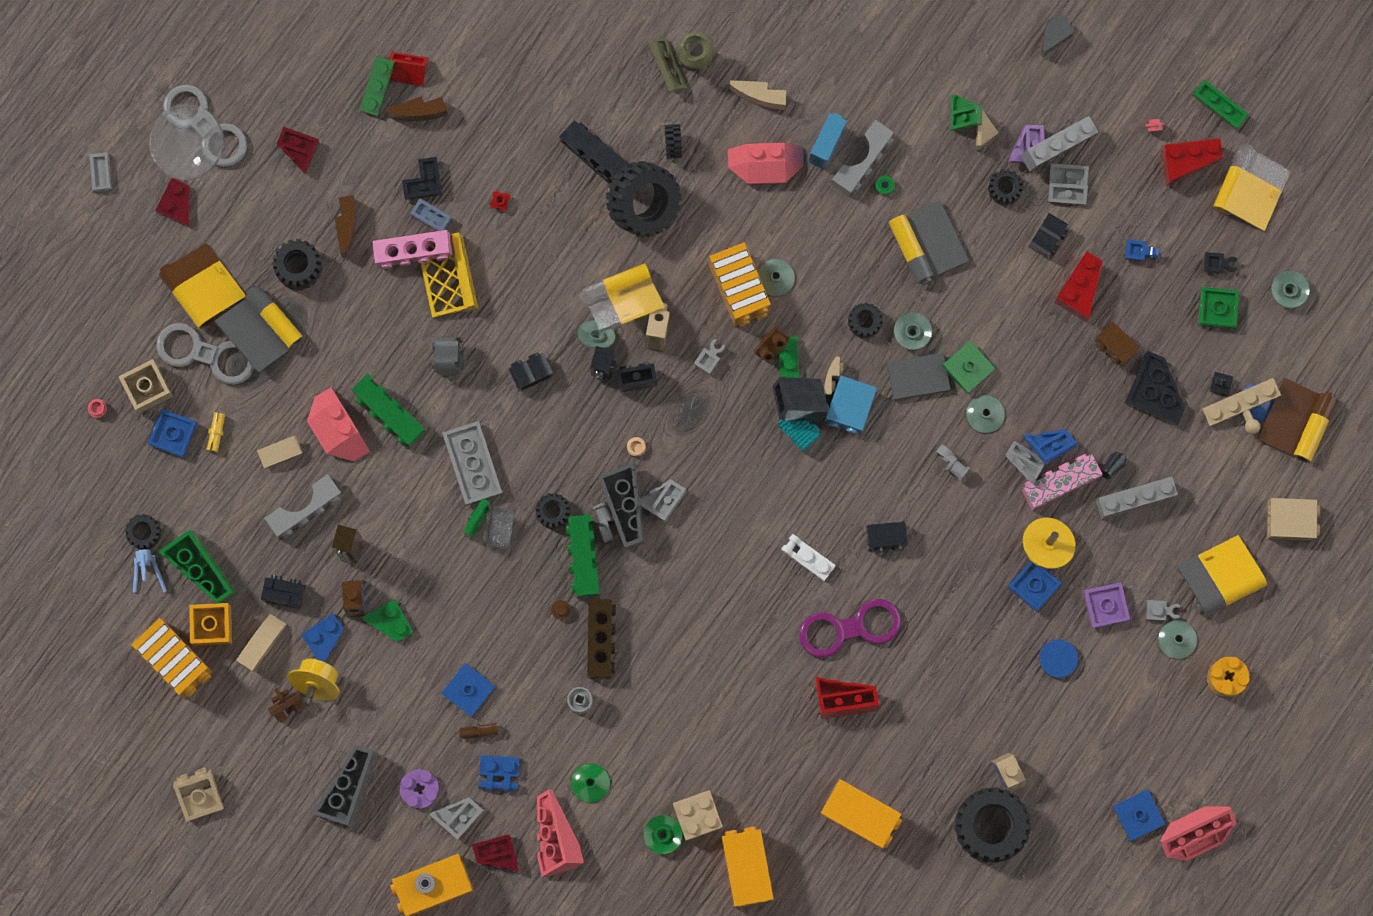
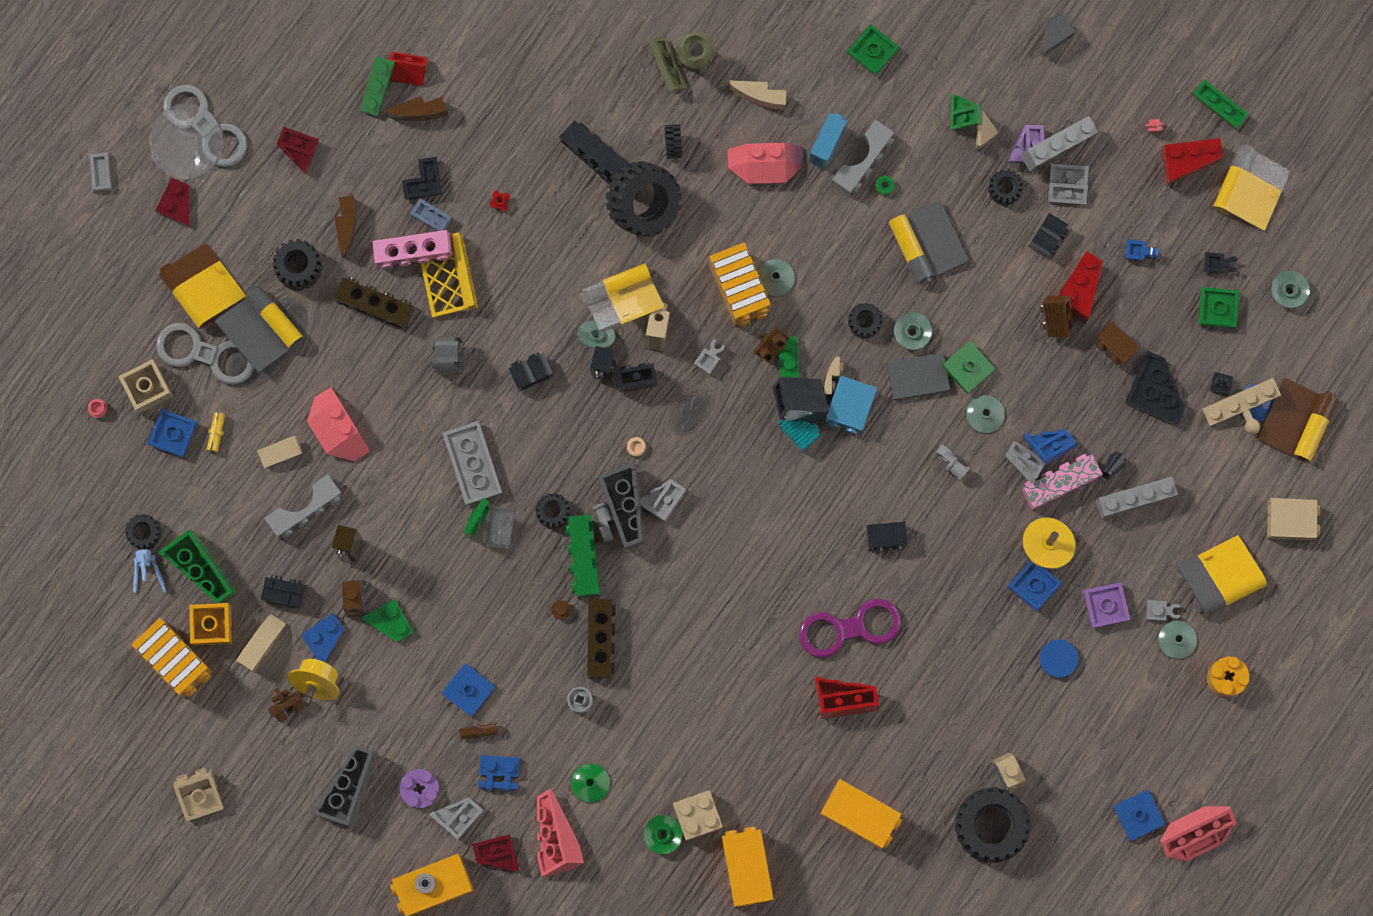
green wedge [352,373,426,448] -> none
white plate [781,534,836,581] -> none
none -> dark brown brick [334,277,415,330]
none -> green plate [847,24,900,77]
none -> reddish brown brick [1040,295,1074,338]

